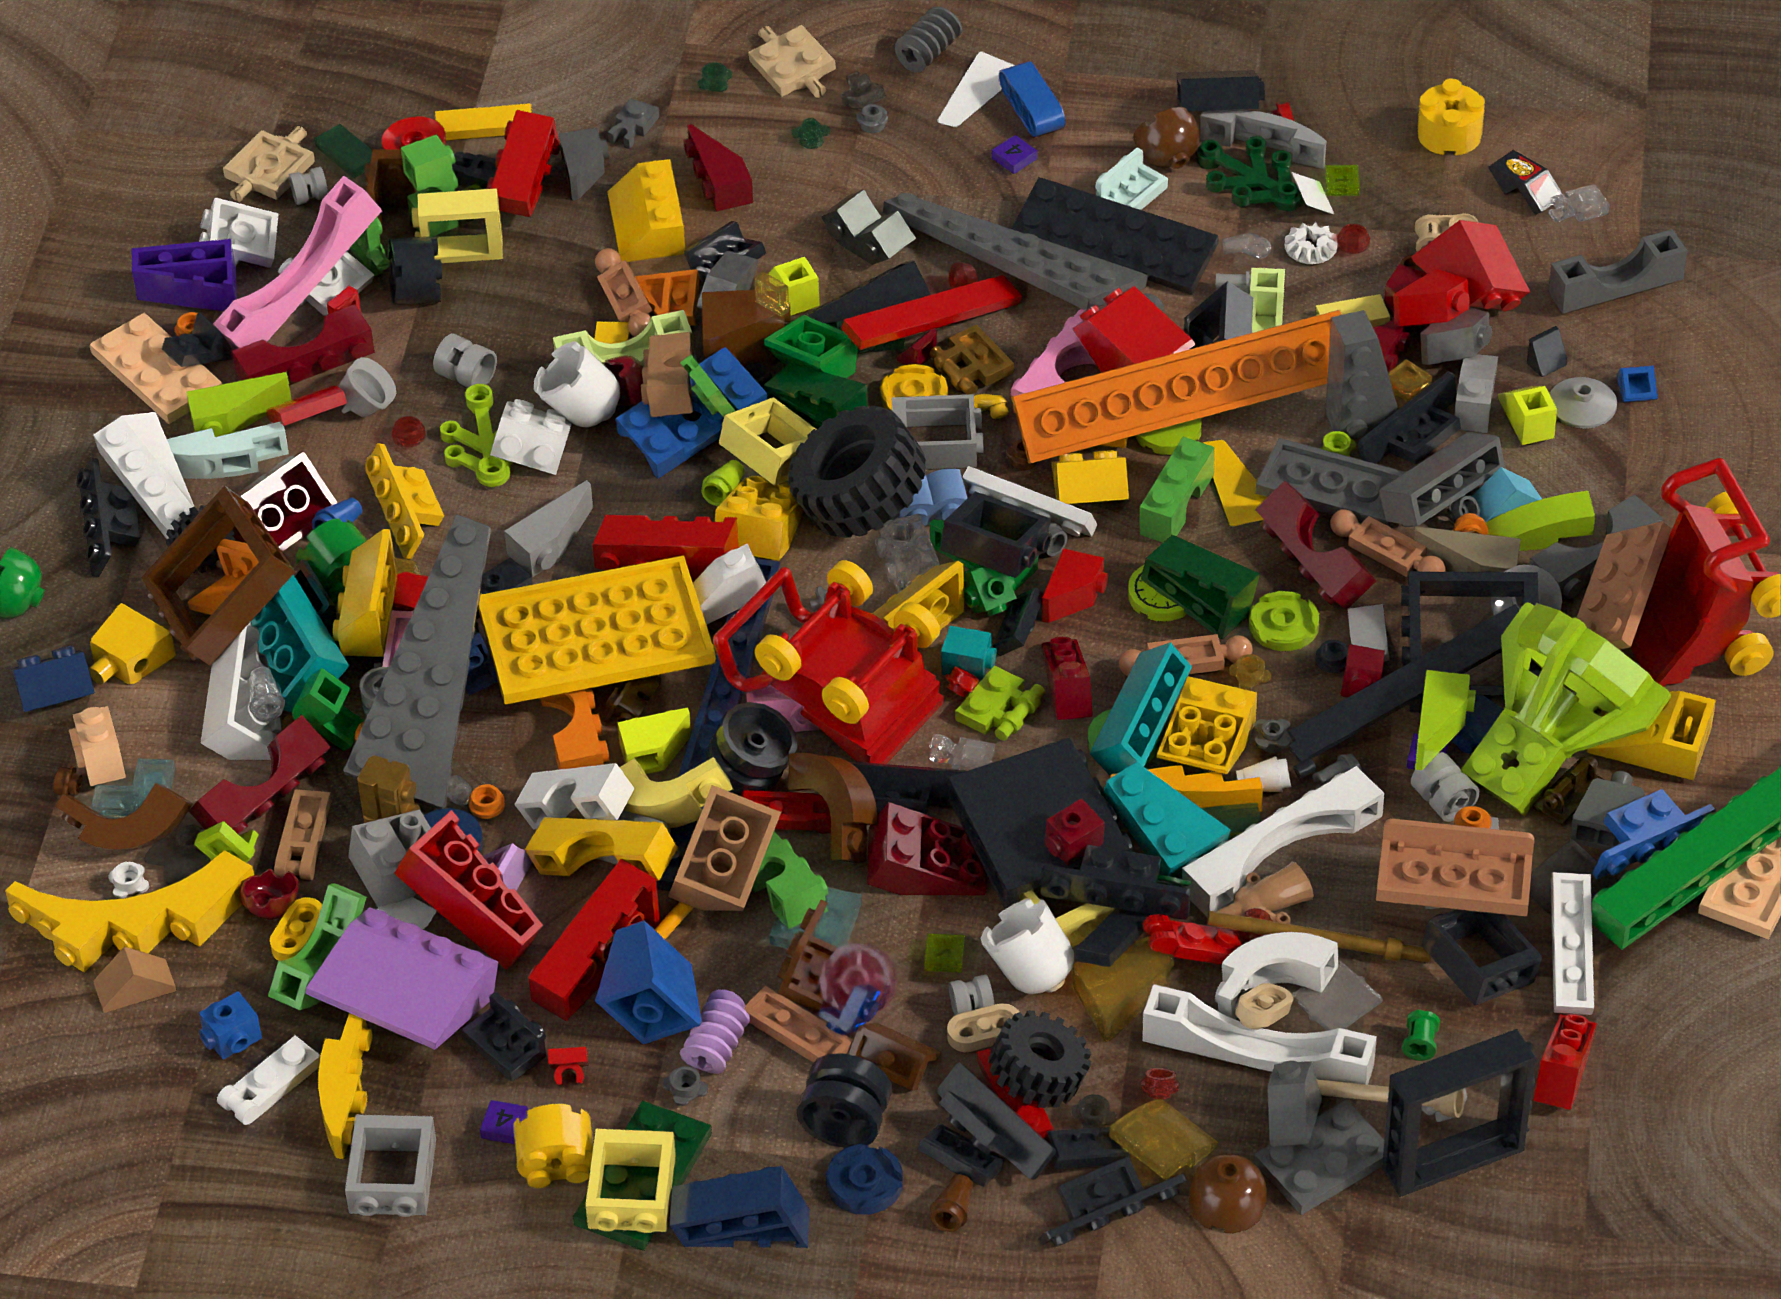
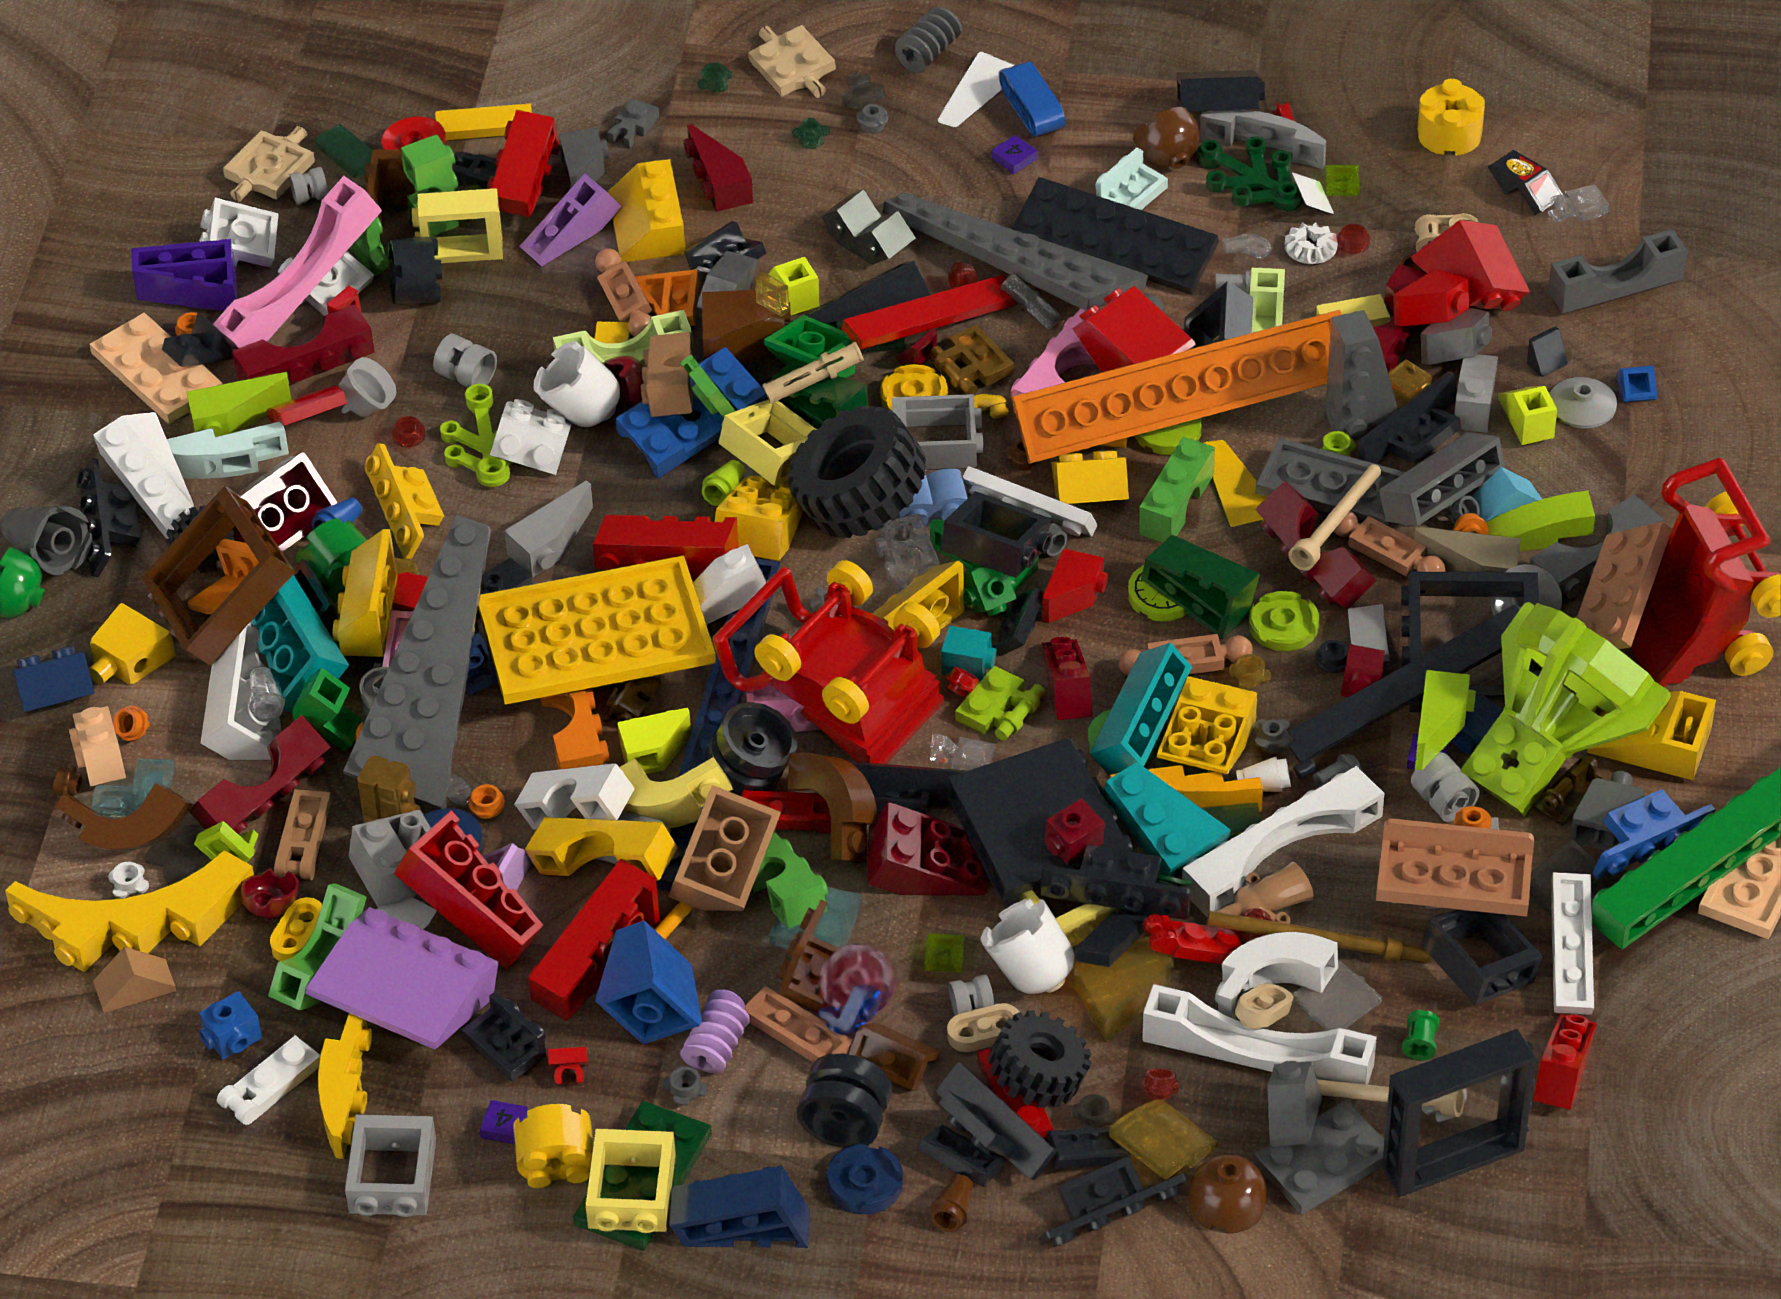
none -> dark grey cone [1,505,92,575]
none -> orange plate [113,705,150,741]
none -> medium lavender slope [519,173,622,266]
none -> tan pin [762,341,864,404]
none -> clear smoke axle [1000,273,1061,329]
none -> tan piece [1289,464,1381,570]

